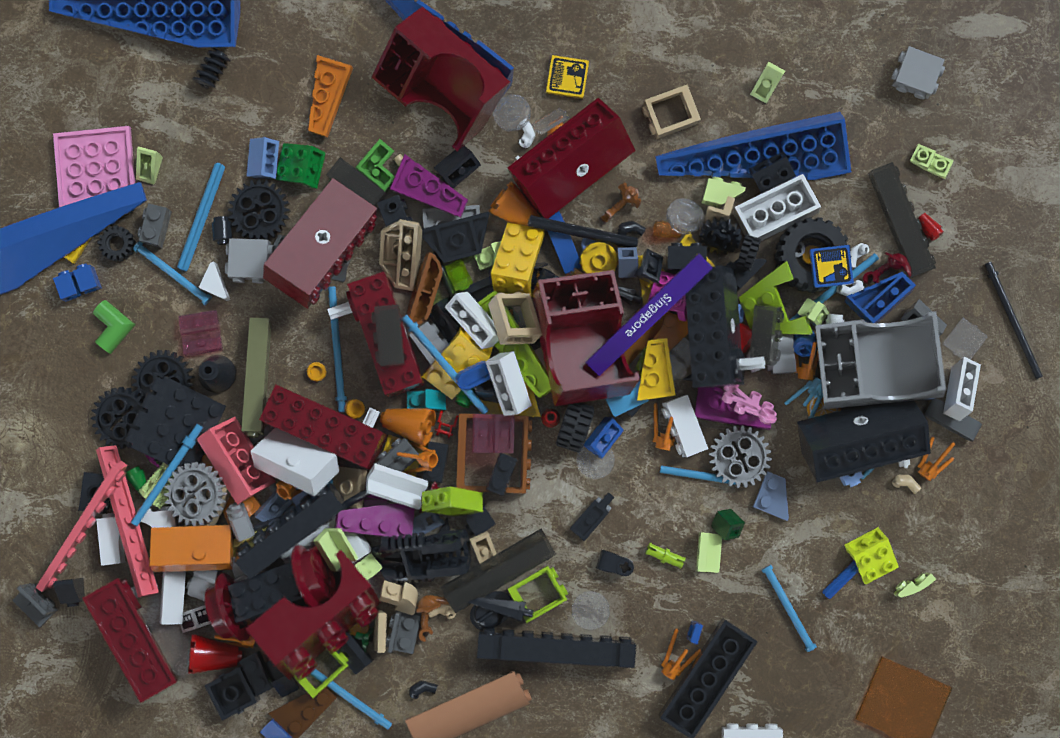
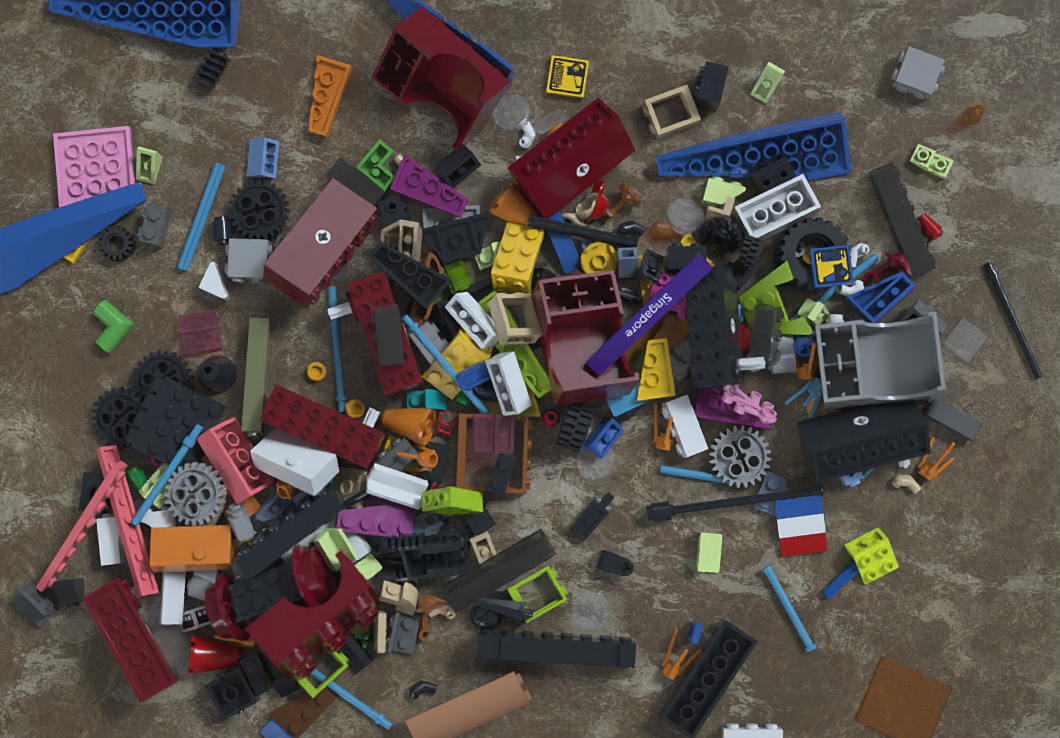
blue piece [53,264,102,302] -> none
dark azure bar [133,241,212,305] -> none
green bracket [275,143,326,189] -> none
lime pin [645,543,685,569] -> none
dark green panel [711,509,745,541] -> none
yellowish green slope [893,573,936,597] -> none
white brick [943,357,981,421] -> none
none -> black wedge [368,242,452,309]
none -> hair [562,180,609,227]
none -> flag [646,485,828,557]
none -> black brick [692,61,729,112]
none -> clear orange cone [964,105,985,125]

